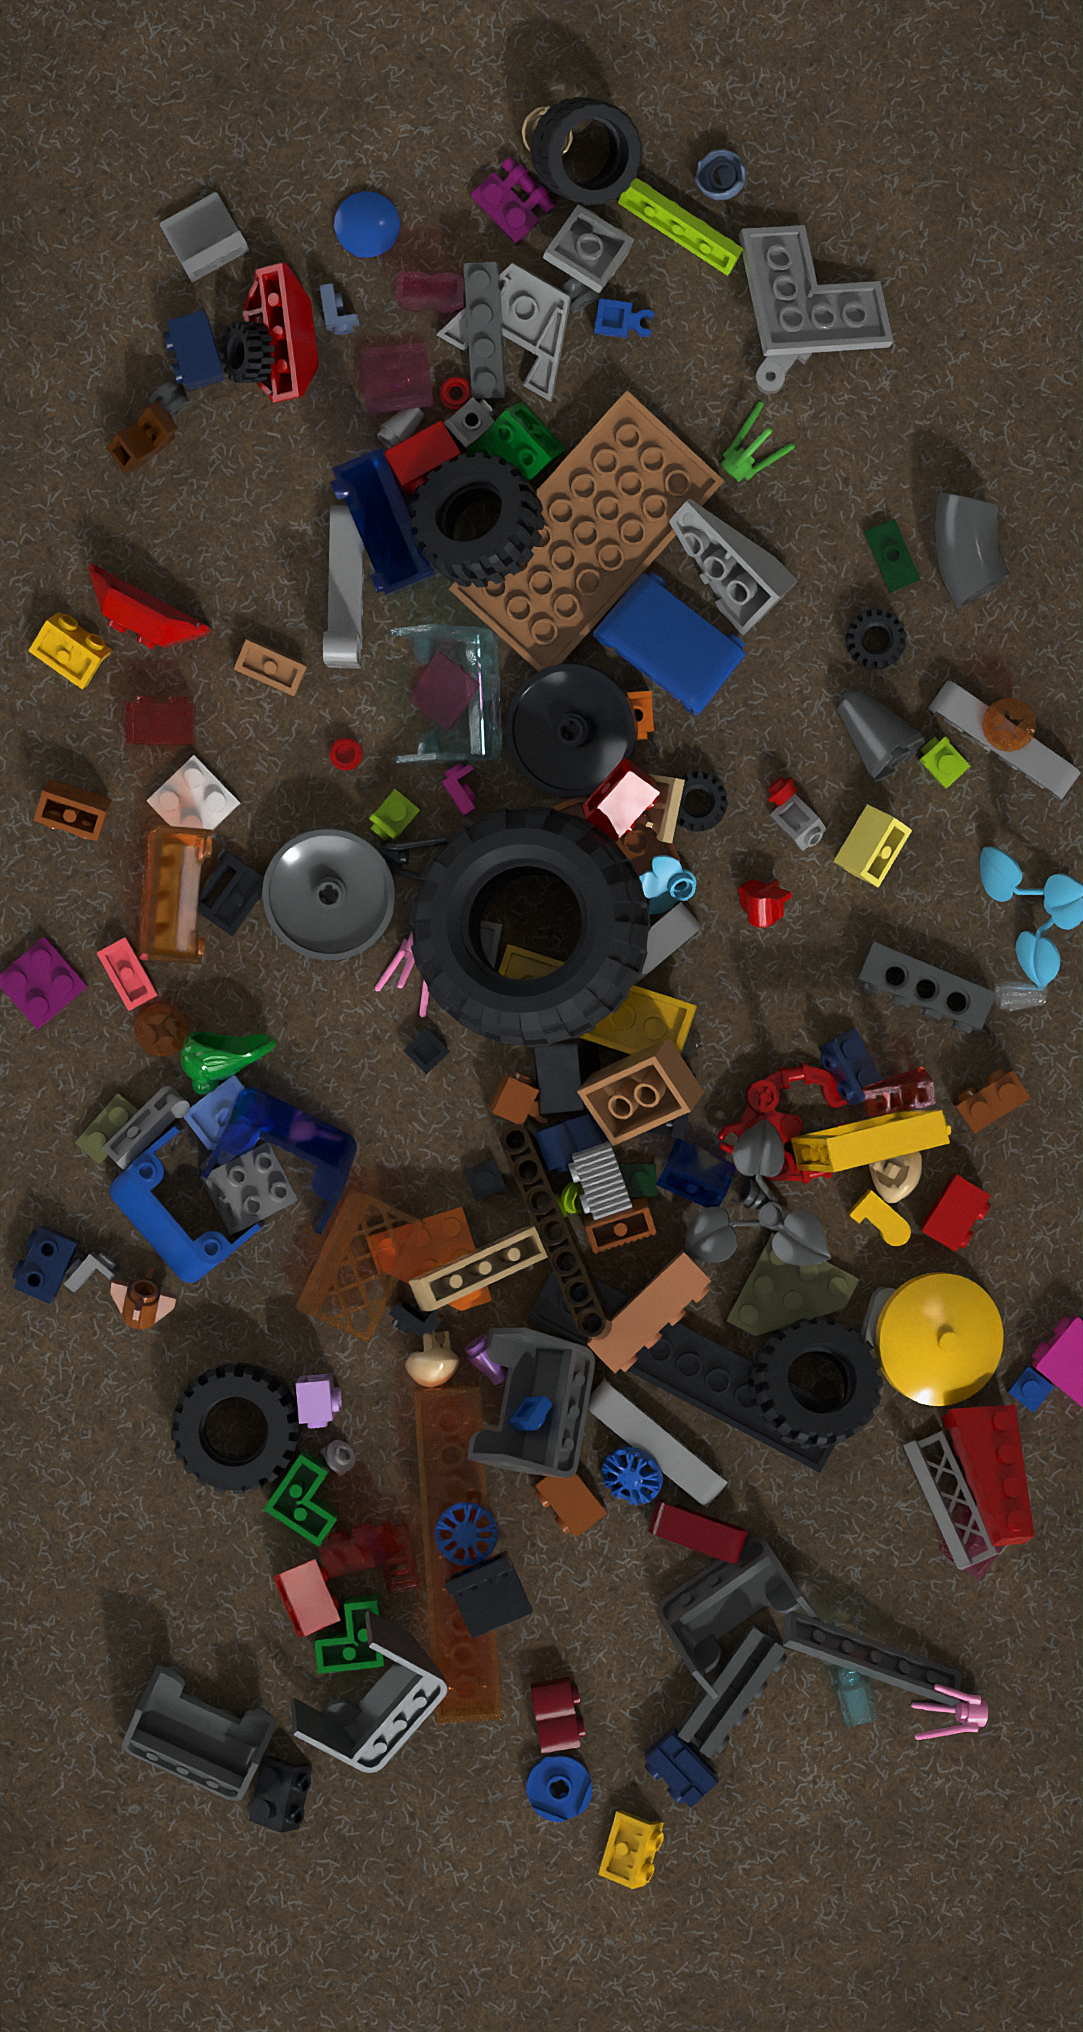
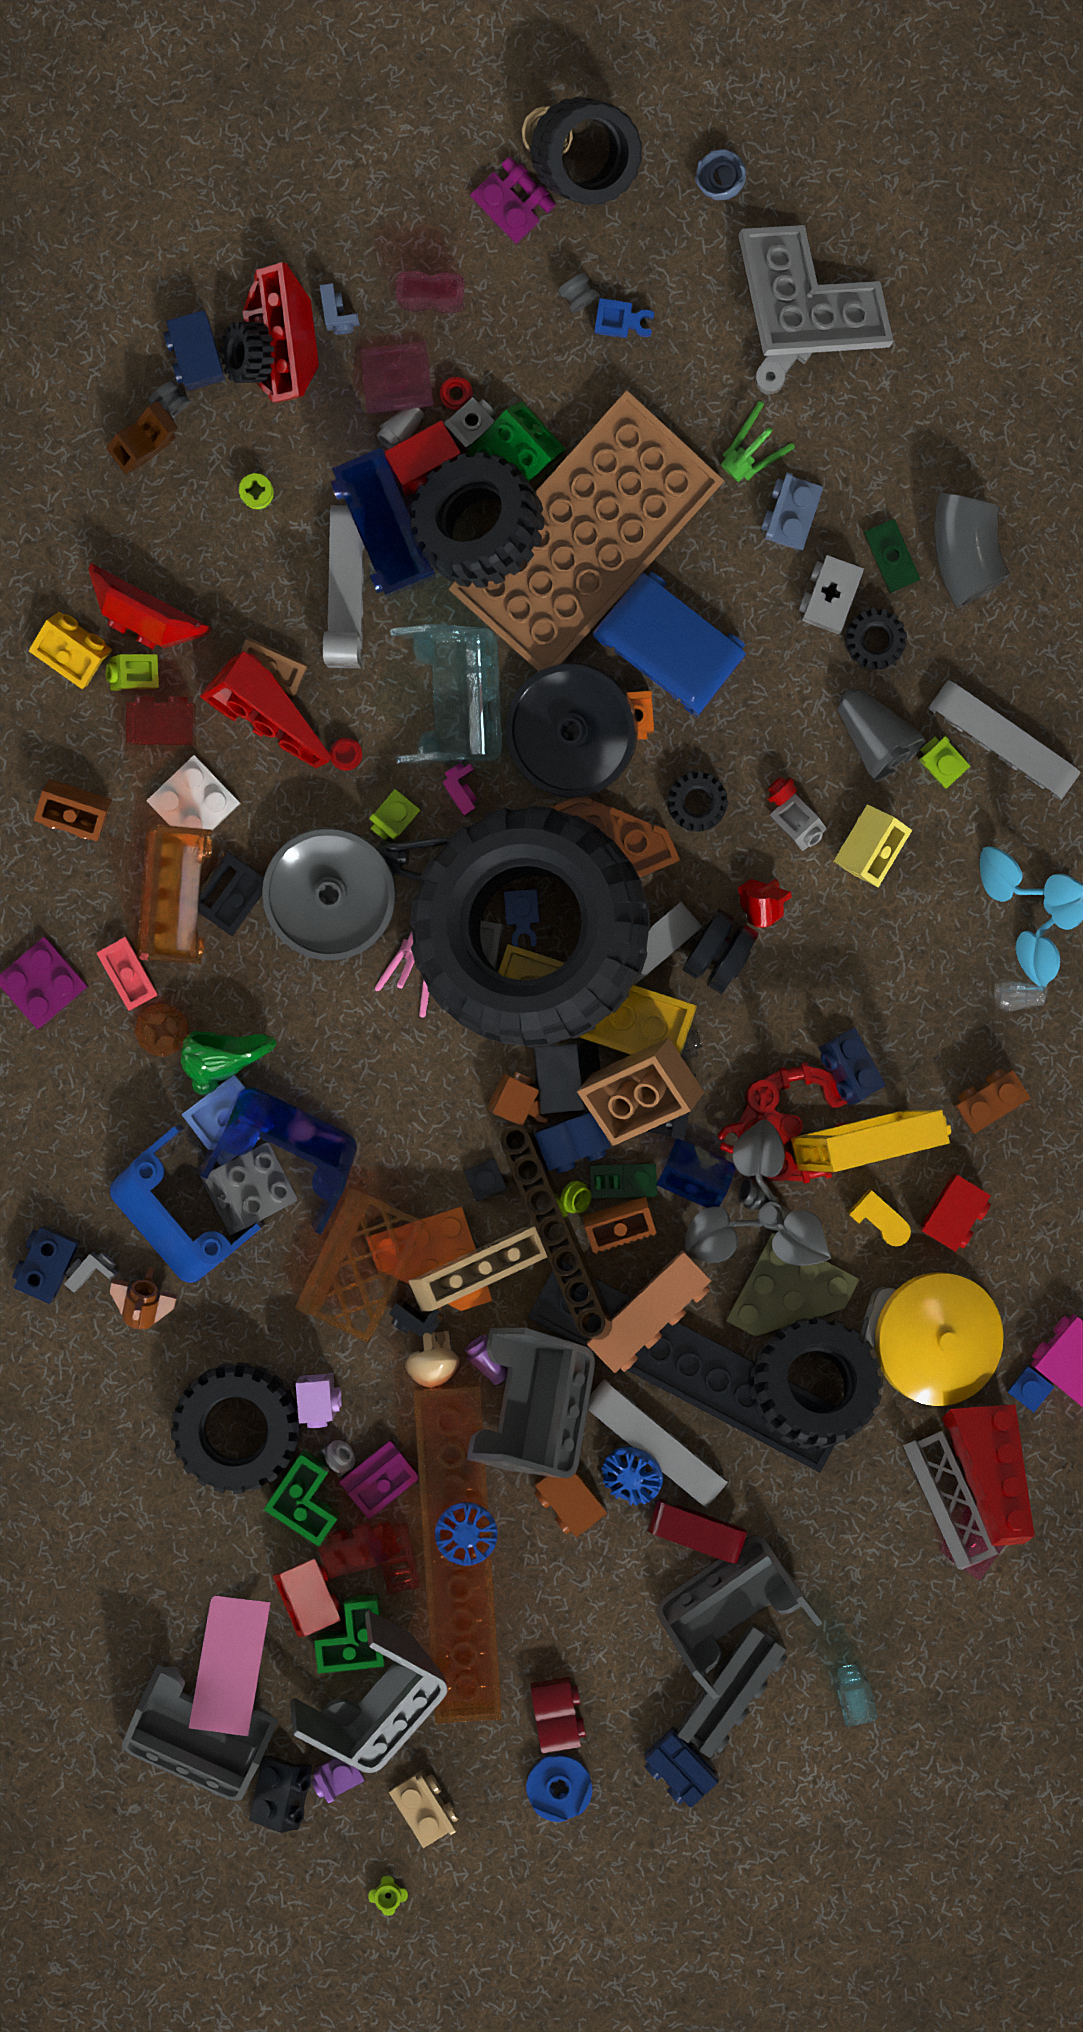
olive plate [75,1093,139,1165] -> none
light grey plate [102,1086,190,1170] -> none
light grey bracket [160,192,250,283] -> none
blue dish [334,191,400,258] -> none
black plate [403,1028,450,1074] -> none
clear pink piece [409,651,480,731] -> none
light grey wing [436,262,572,402] -> none
black bracket [445,1550,533,1638] -> none
dark grey plate [463,261,507,399] -> none
blue plate [508,1396,553,1431] -> none
light grey plate [543,204,635,293] -> none
light grey brick [568,1141,632,1220] -> none
brick [582,757,660,842] -> none
yellow bracket [598,1810,664,1889] -> none
lime plate [618,178,744,276] -> none
tan wing [638,774,685,843] -> none
medium azure plate [638,855,696,914] -> none
light grey wedge [669,499,798,635] -> none
dark grey plate [783,1611,961,1706] -> none
dark grey brick [855,942,996,1034] -> none
clear red slope [862,1066,936,1117] -> none
tan piece [869,1151,922,1203] -> none
bright pink plant [911,1684,988,1740] -> none
clear orange gear [982,698,1036,752] -> none
none -> lime bracket [105,654,159,691]
none -> bright pink piece [189,1596,271,1736]
none -> red wedge [199,651,332,768]
none -> lime wheel [239,473,274,509]
none -> medium lavender bracket [311,1757,365,1804]
none -> magenta plate [338,1439,421,1519]
none -> lime plate [368,1875,408,1916]
none -> tan bracket [389,1769,459,1848]
none -> blue plate [504,889,539,947]
none -> black wheel [682,909,759,994]
none -> sand blue bracket [761,472,823,551]
none -> light grey brick [799,555,864,634]

